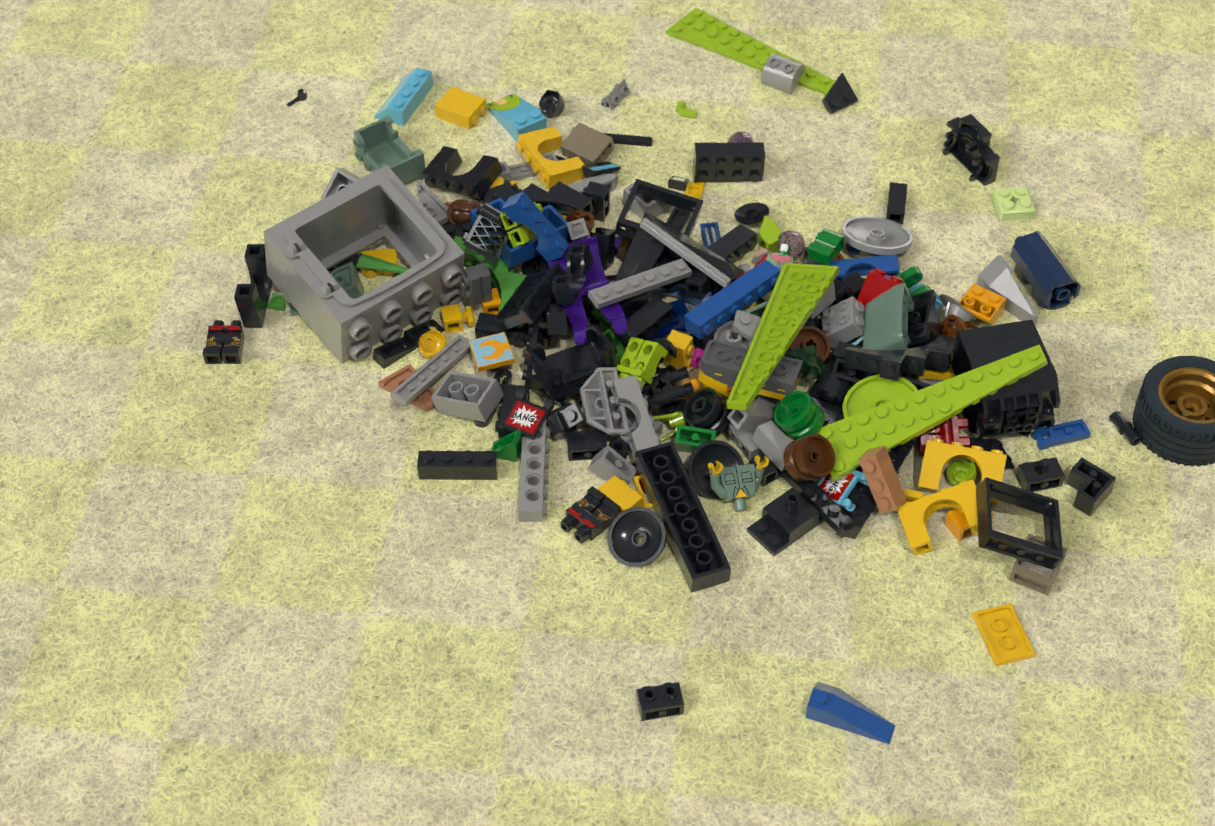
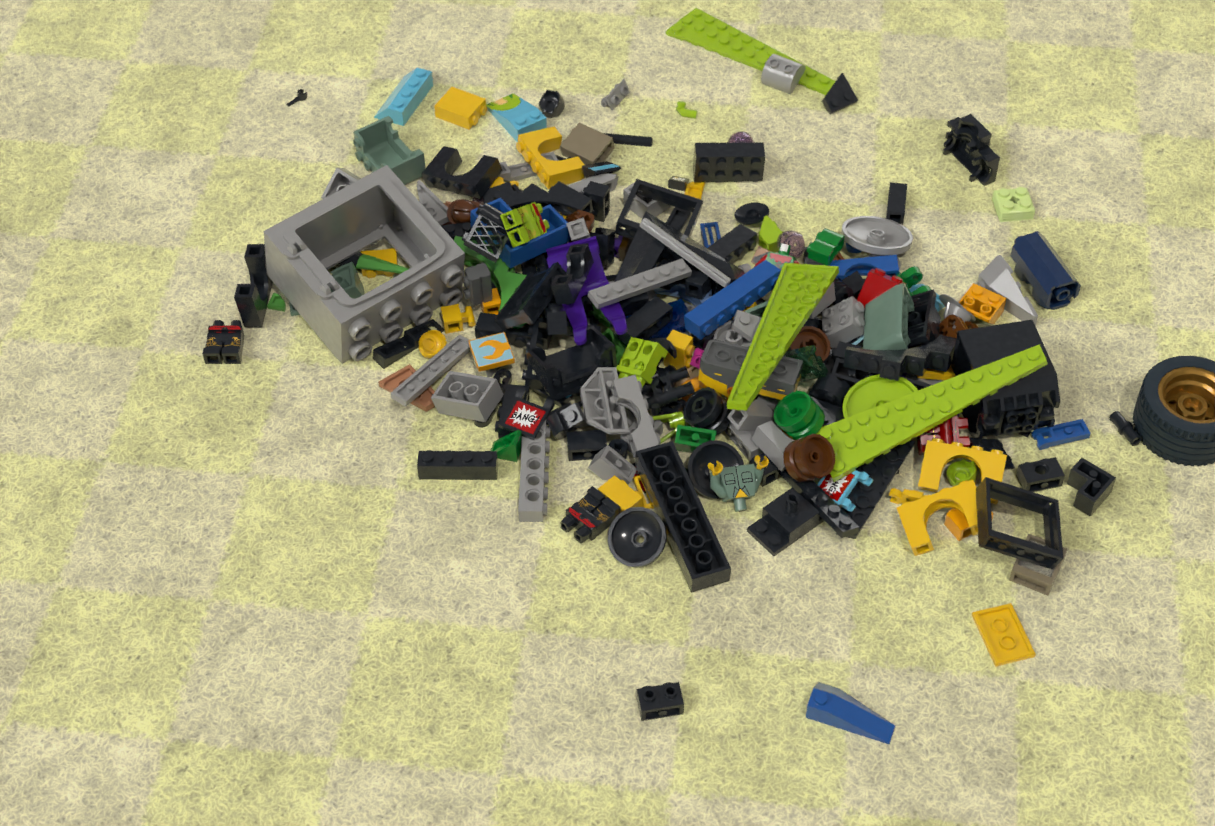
blue arch [501,192,569,262] -> none
nougat brick [858,446,907,513] -> none

